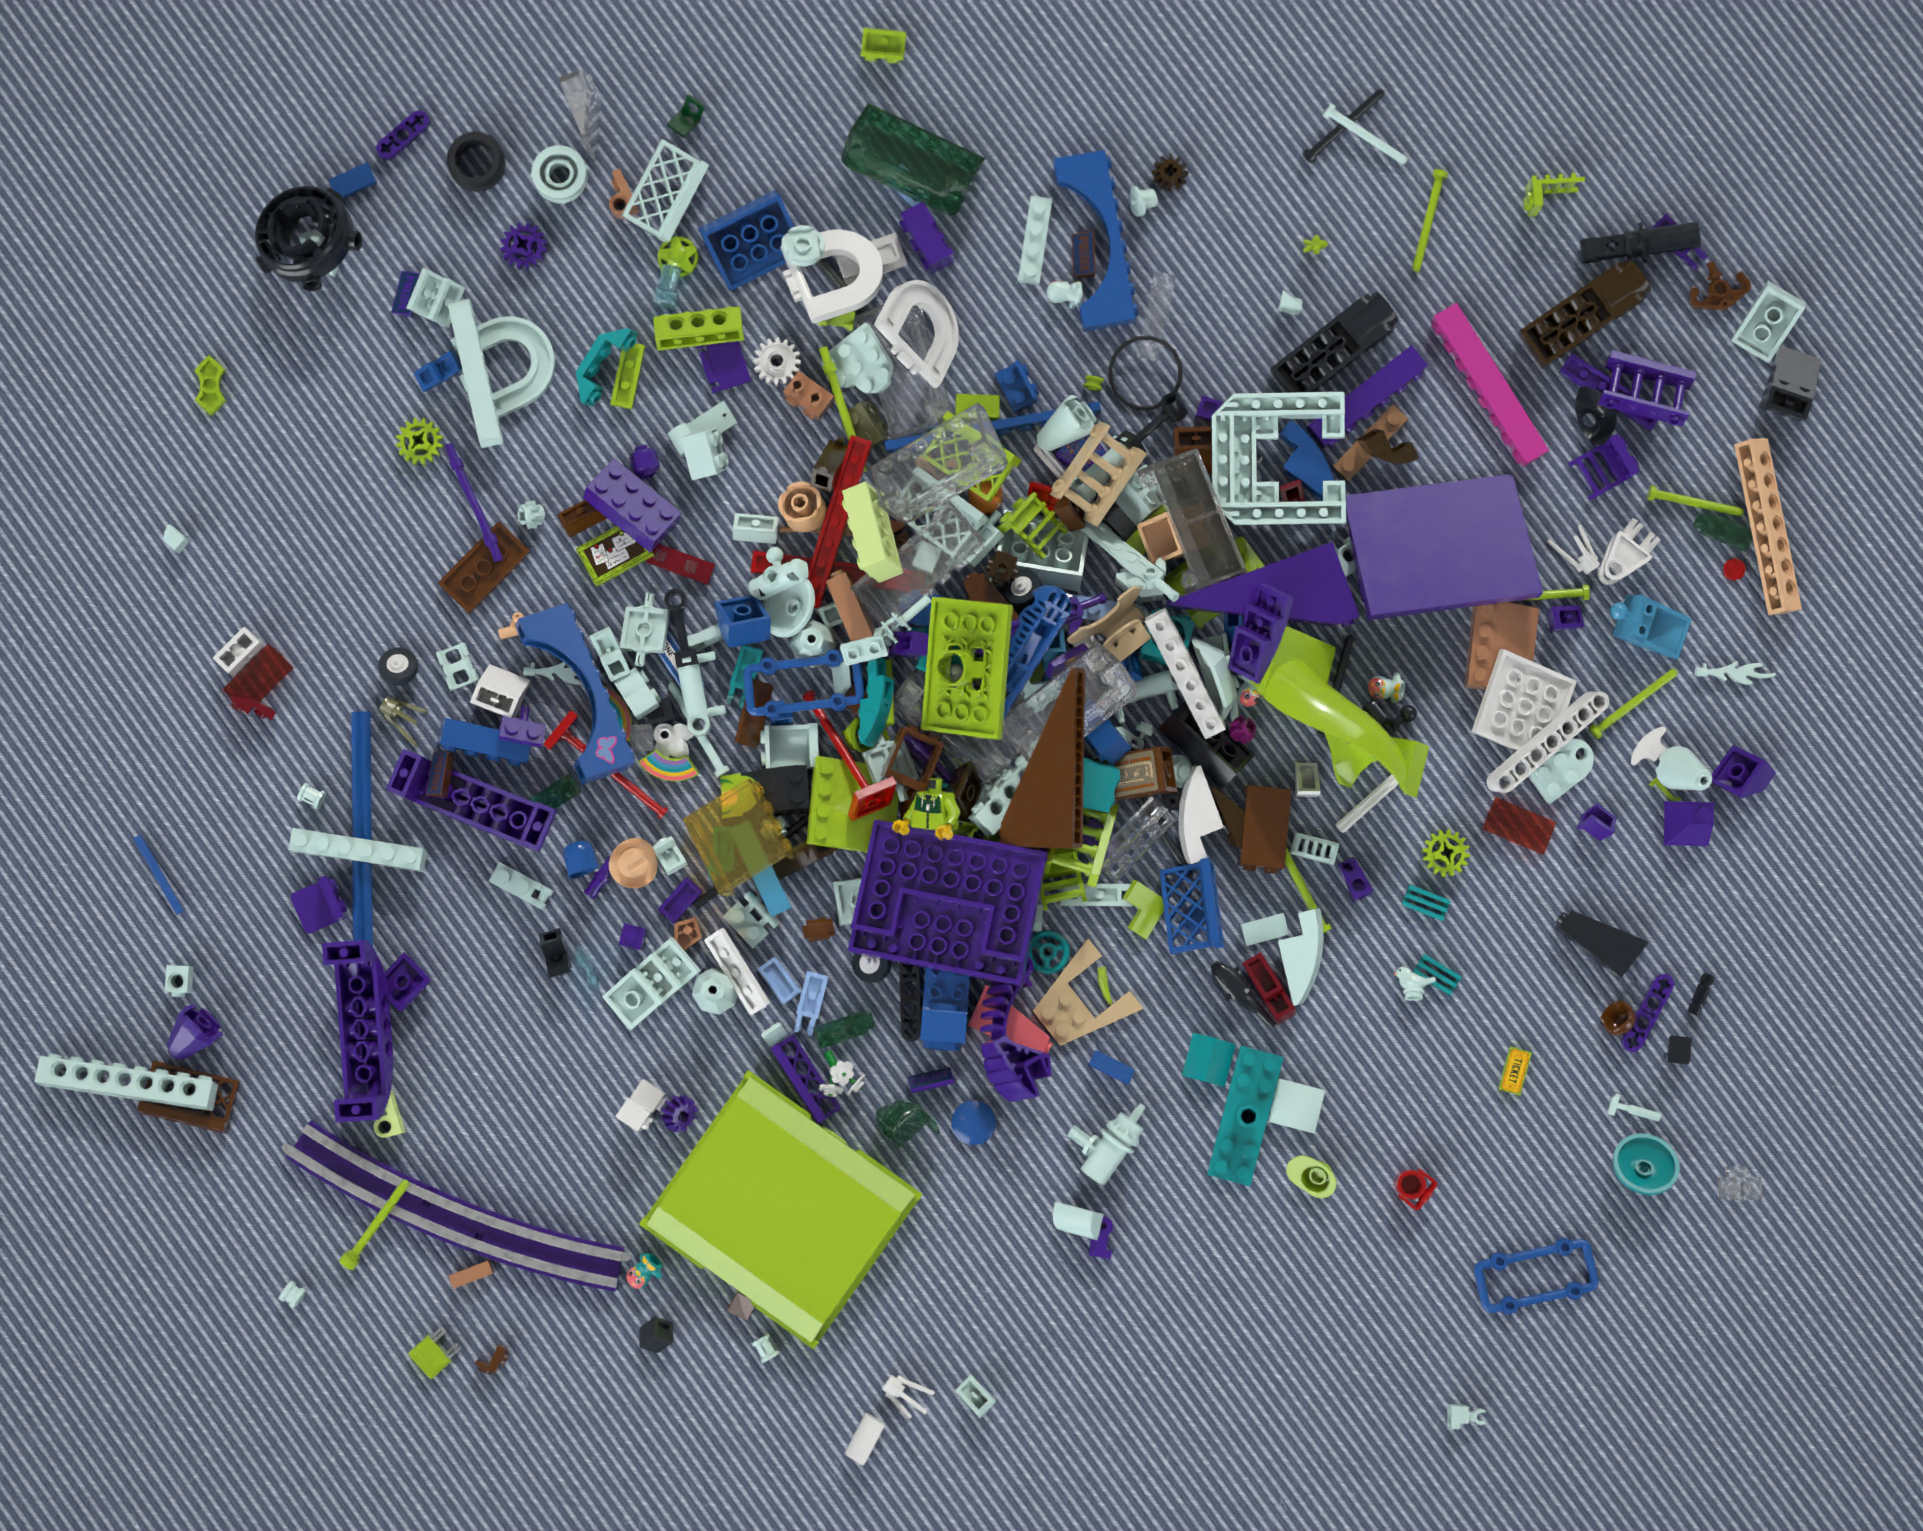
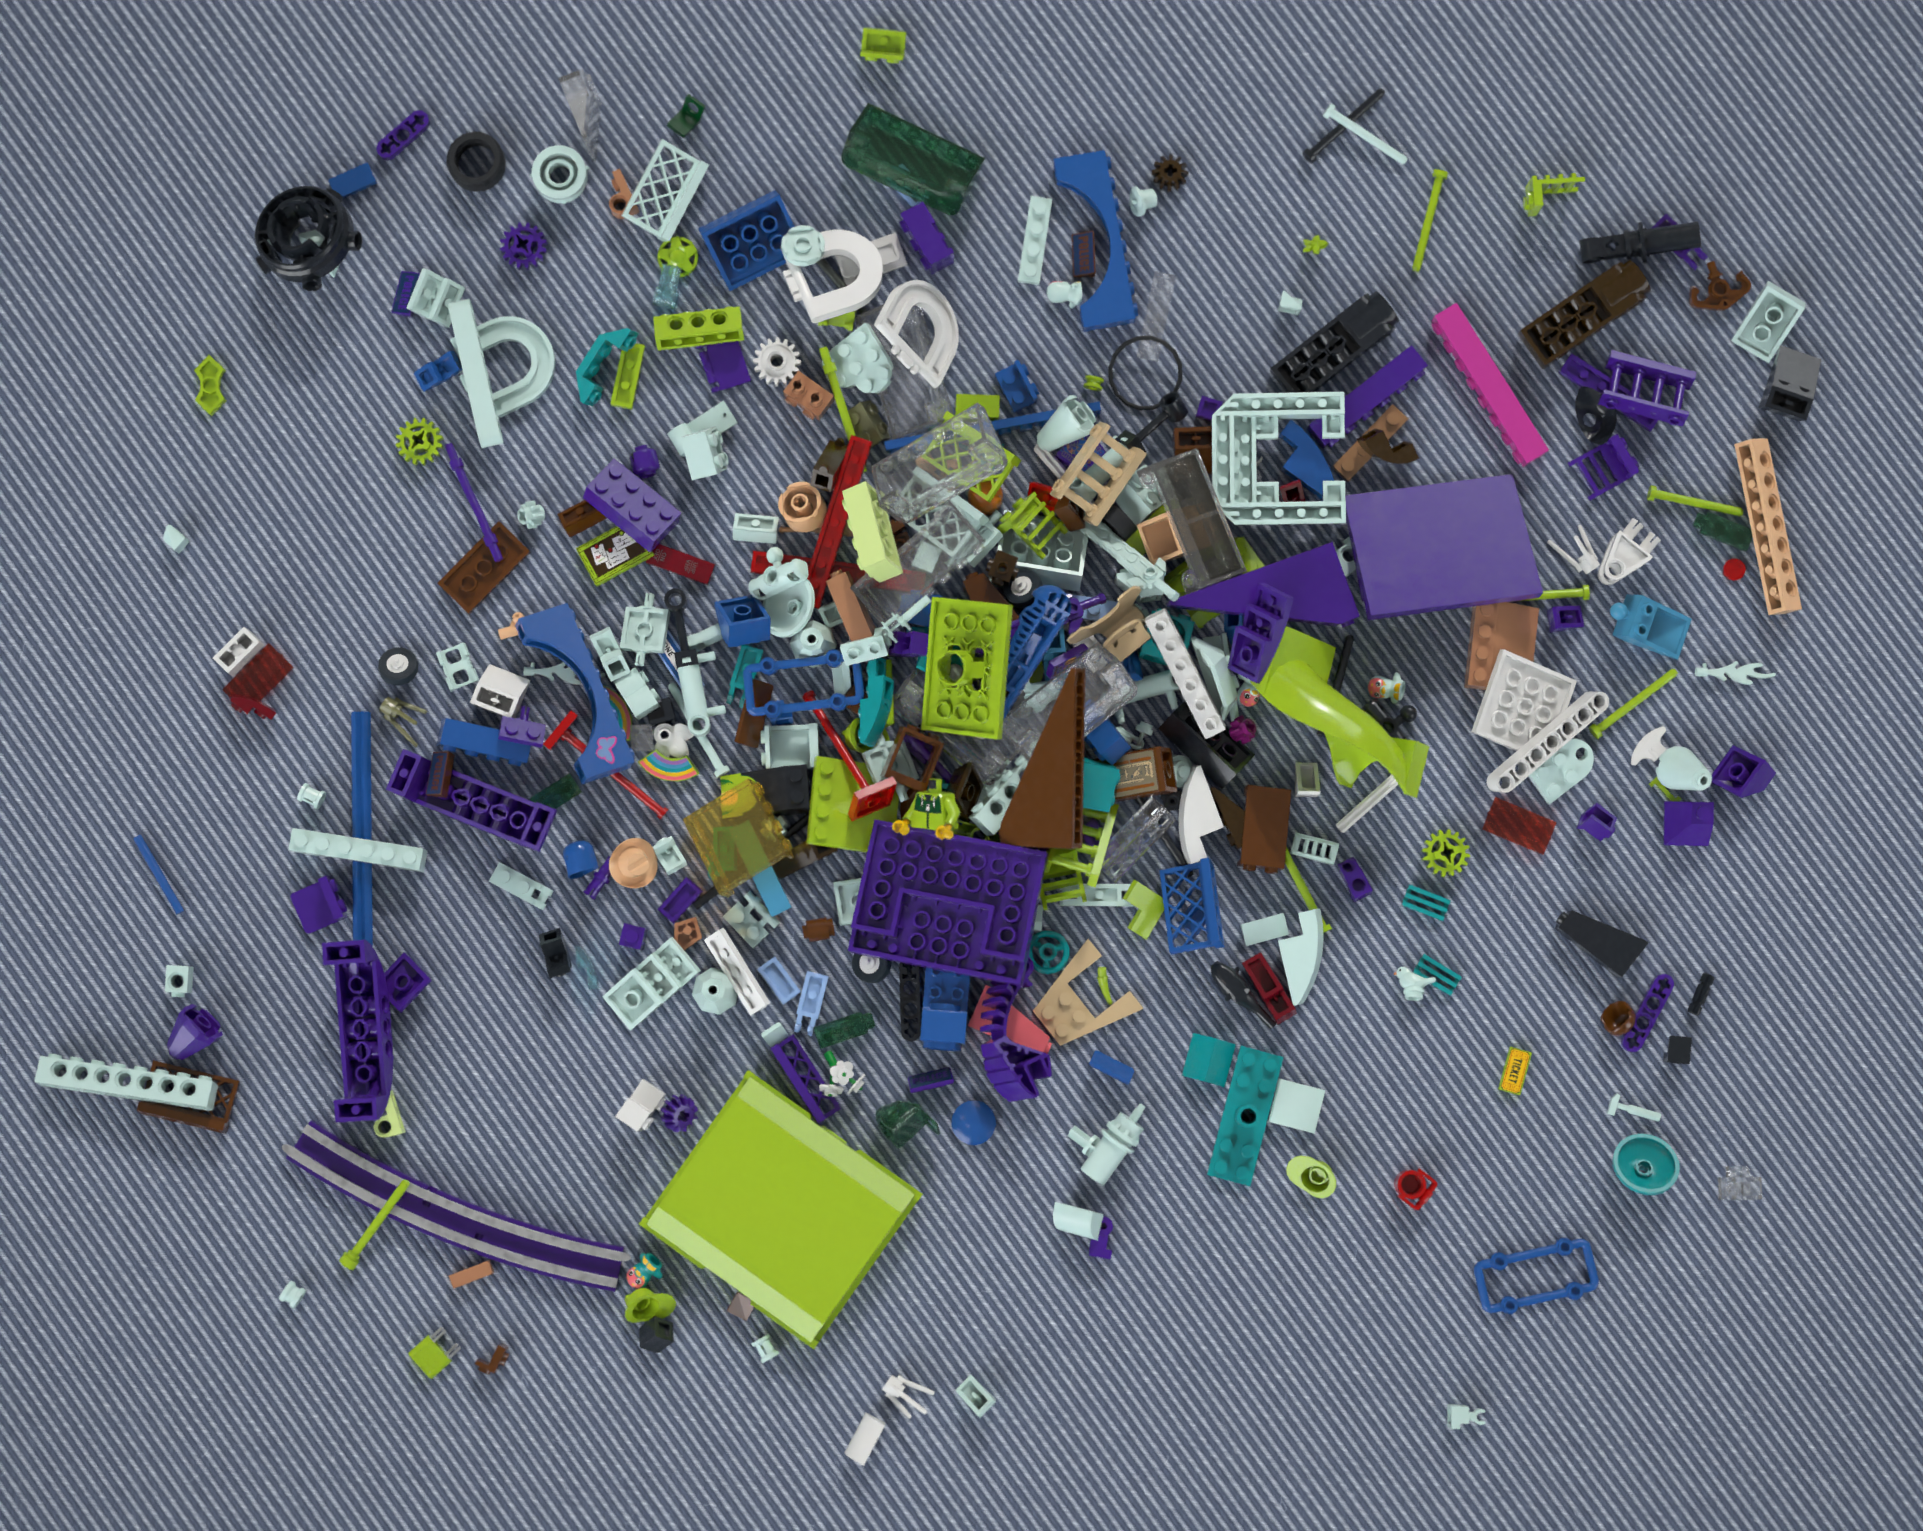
none -> lime piece [625,1288,676,1323]

